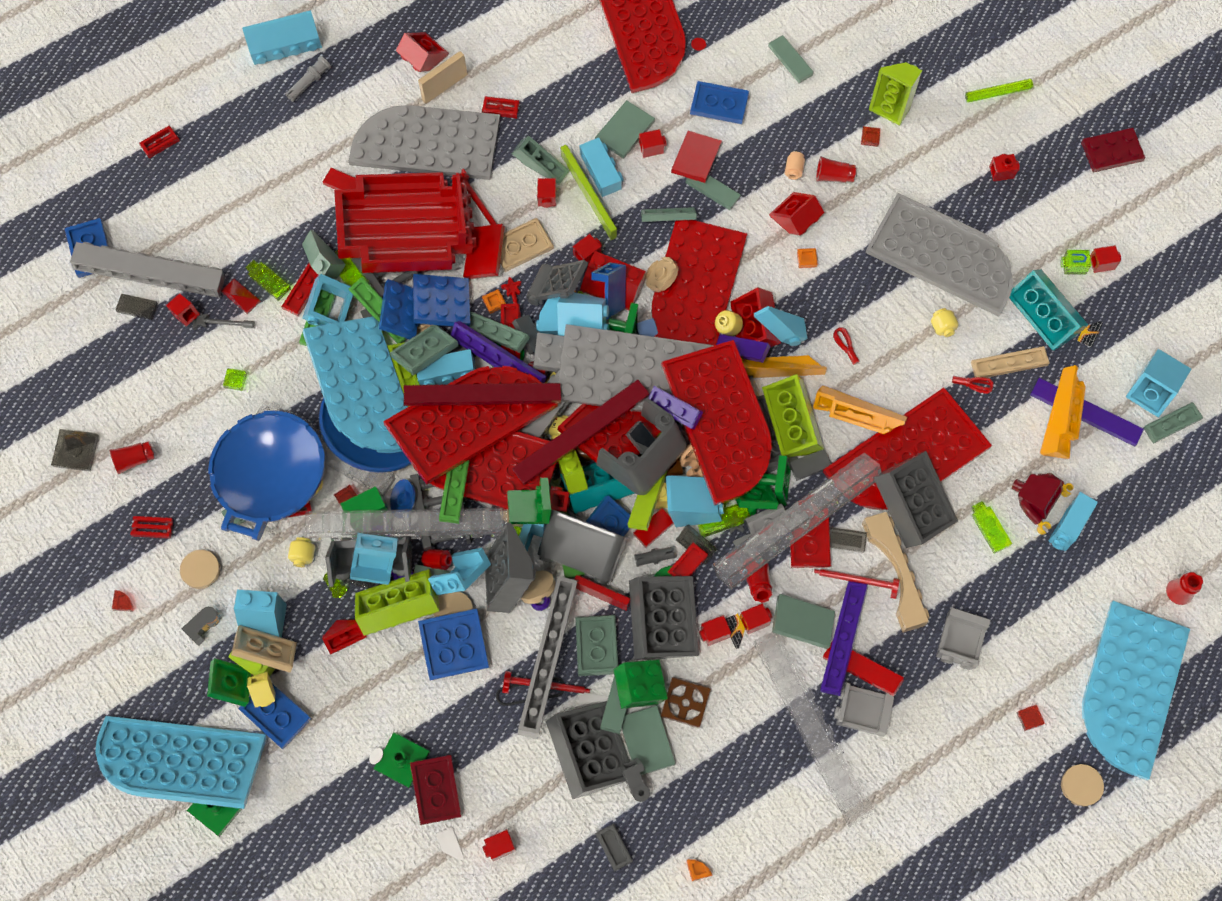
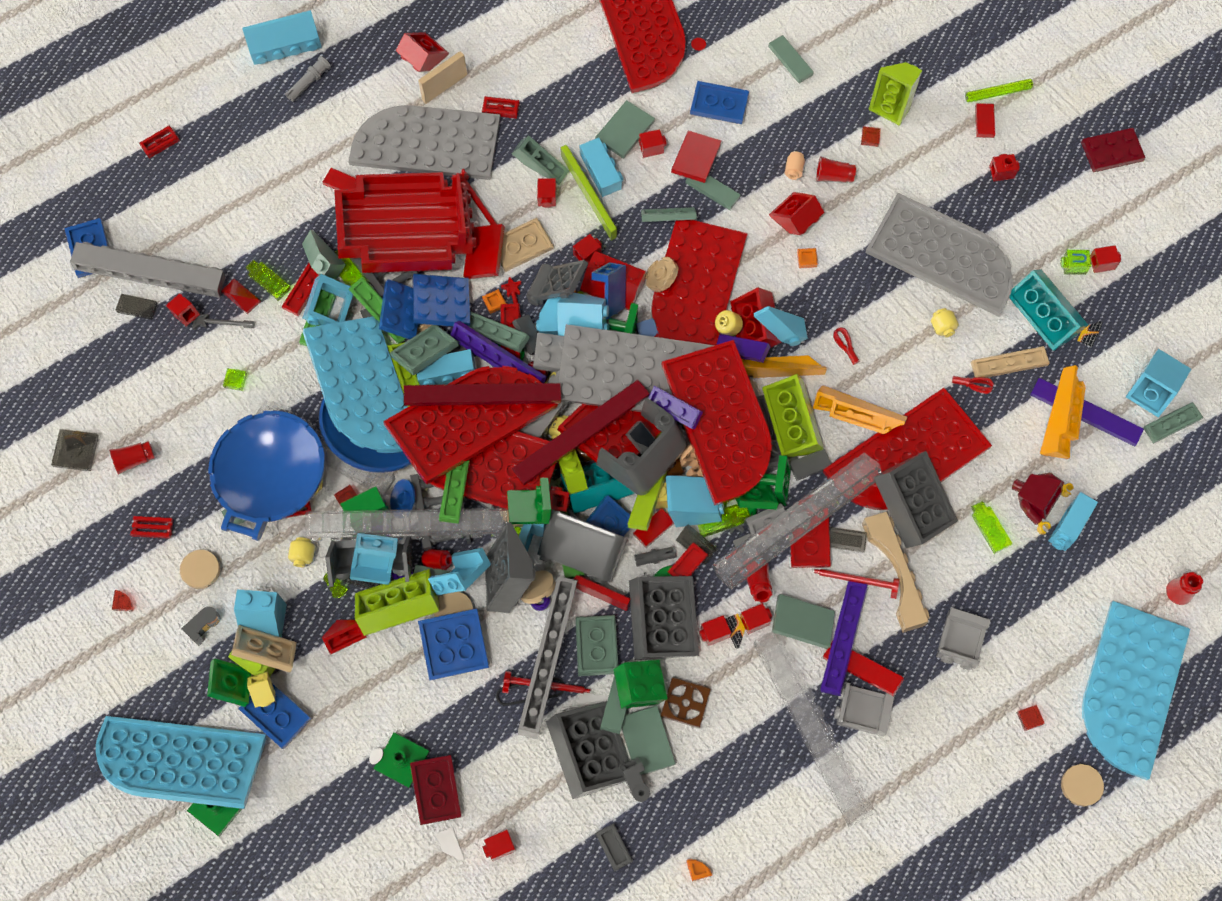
none -> red tile [975,103,995,138]

